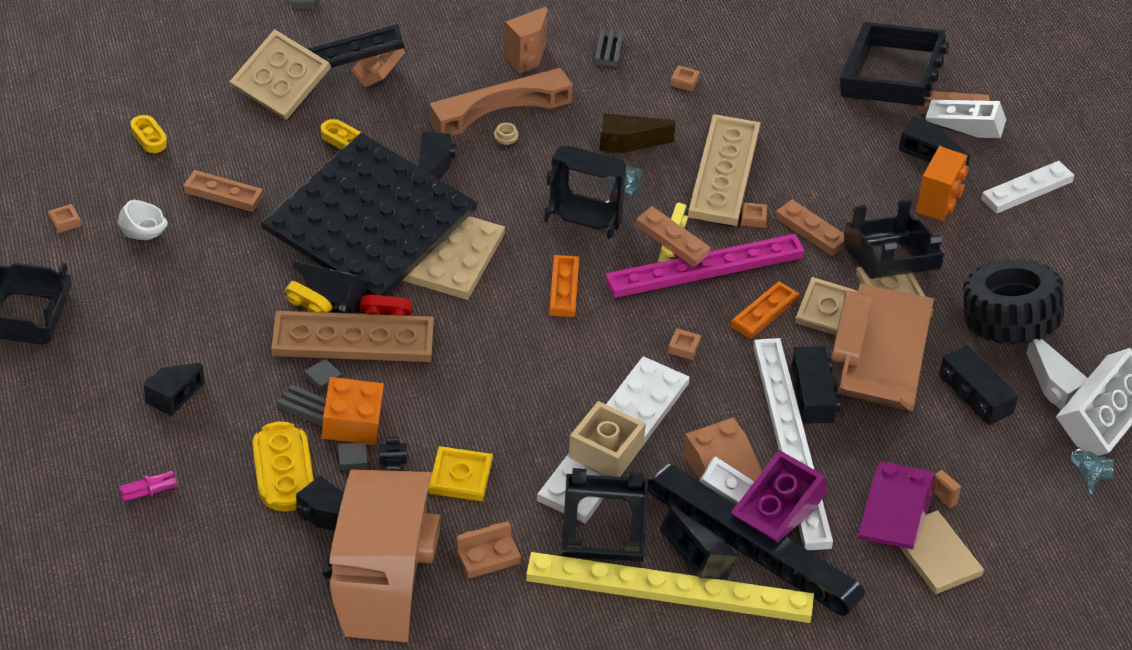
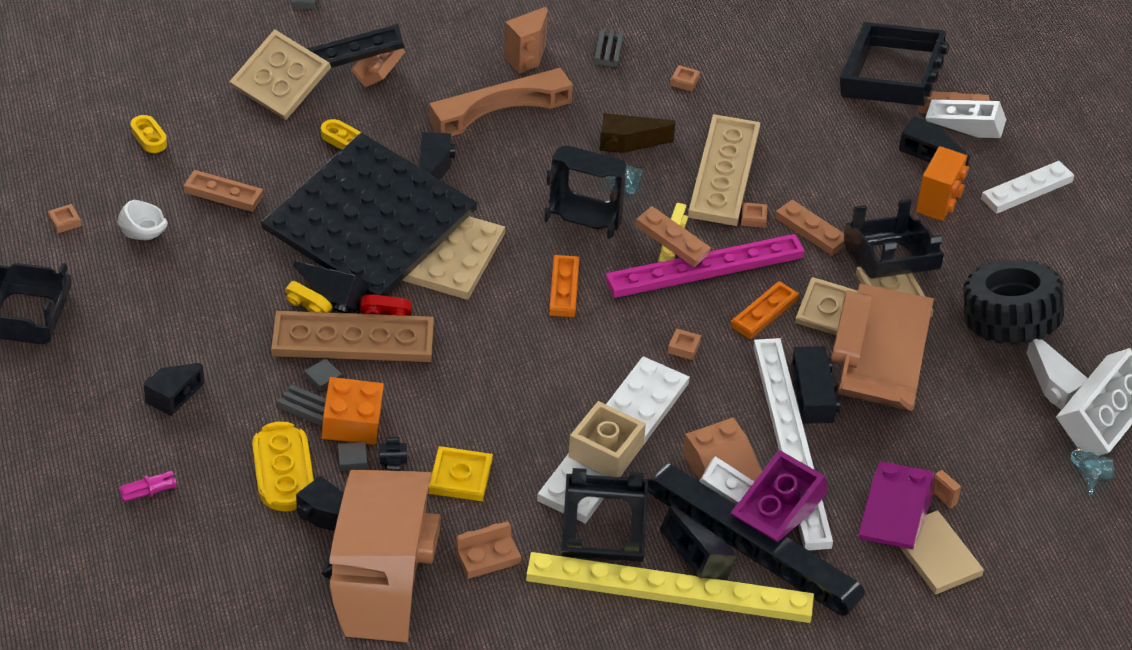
tan plate [494,123,518,145] -> none
black brick [939,345,1018,425] -> none

